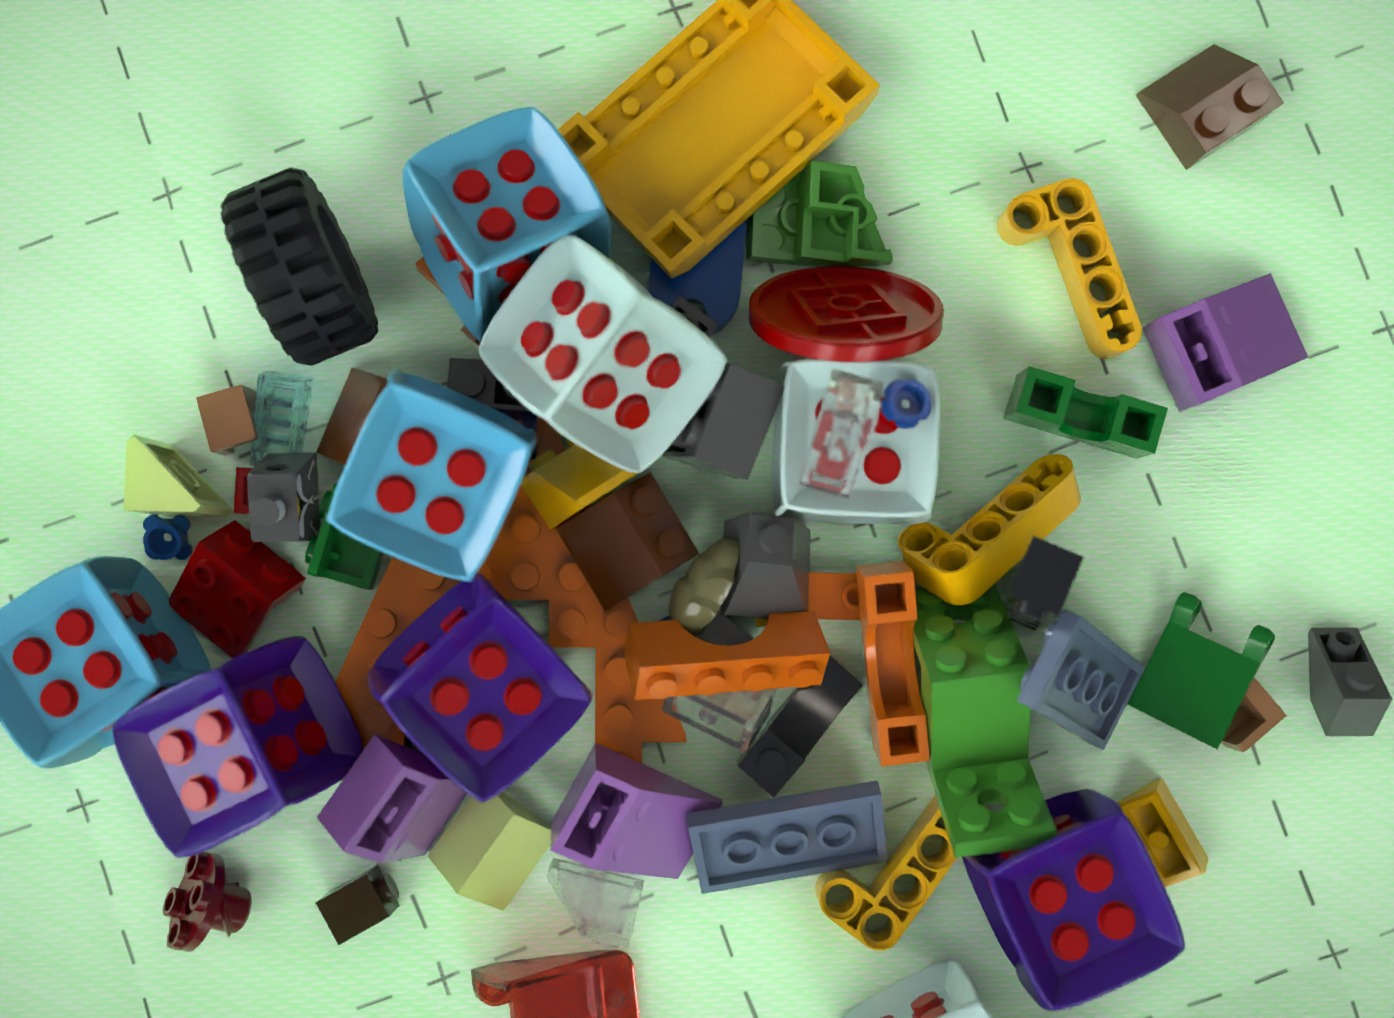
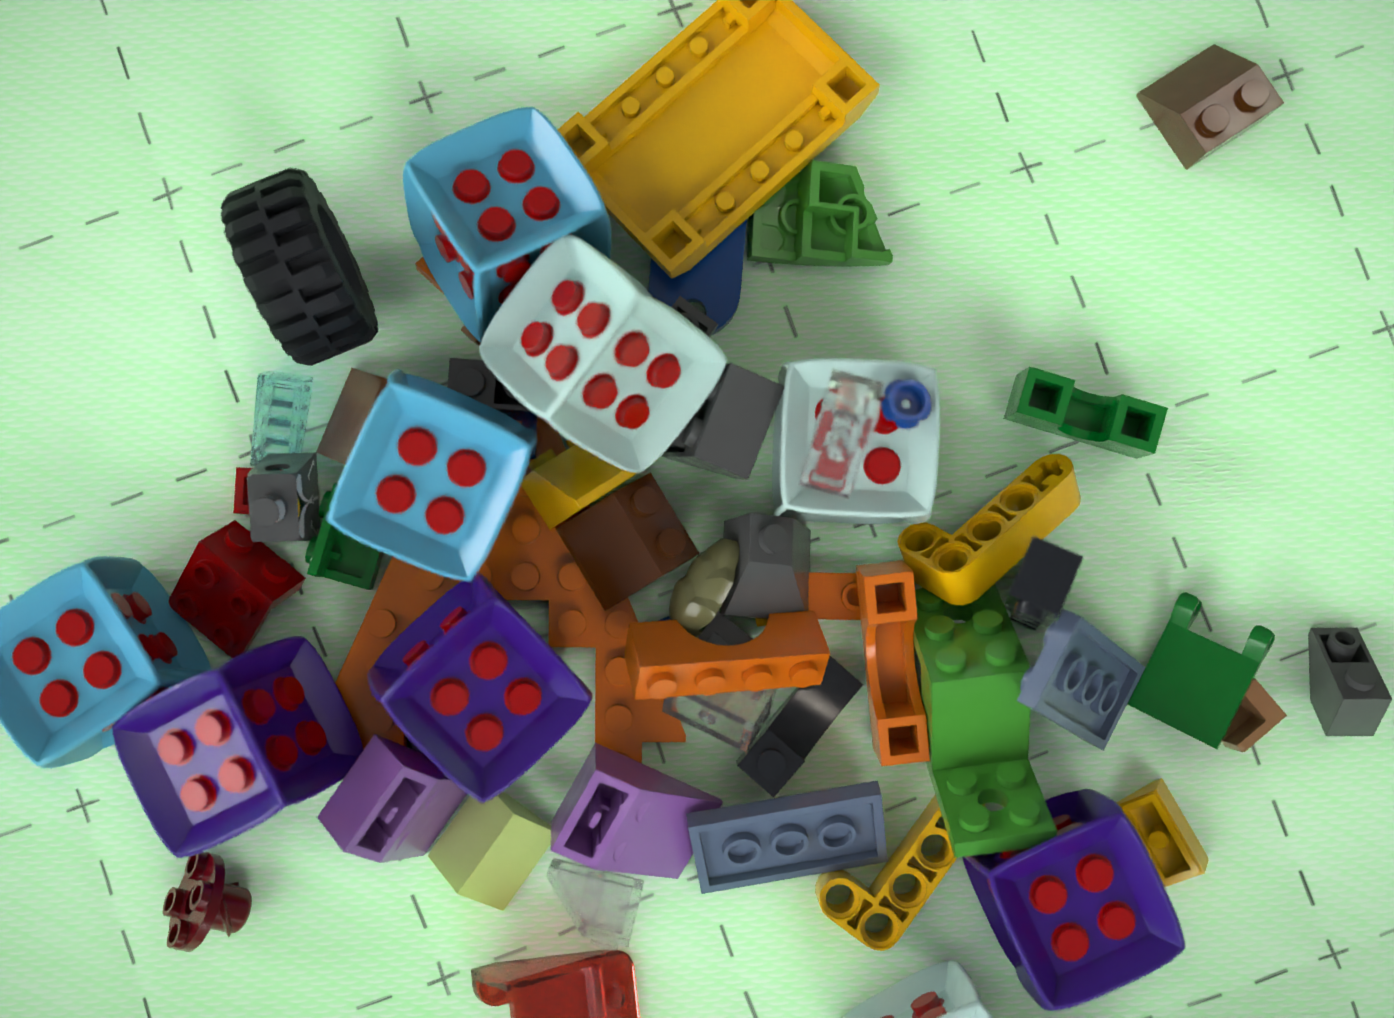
yellowish green slope [124,435,233,517] -> none
blue plate [143,514,193,560] -> none
medium nougat panel [196,384,261,456] -> none
dark brown brick [316,864,400,946] -> none
red plate [749,266,944,362] -> none
yellow beam [997,178,1142,360] -> none
medium lavender slope [1142,273,1309,412] -> none

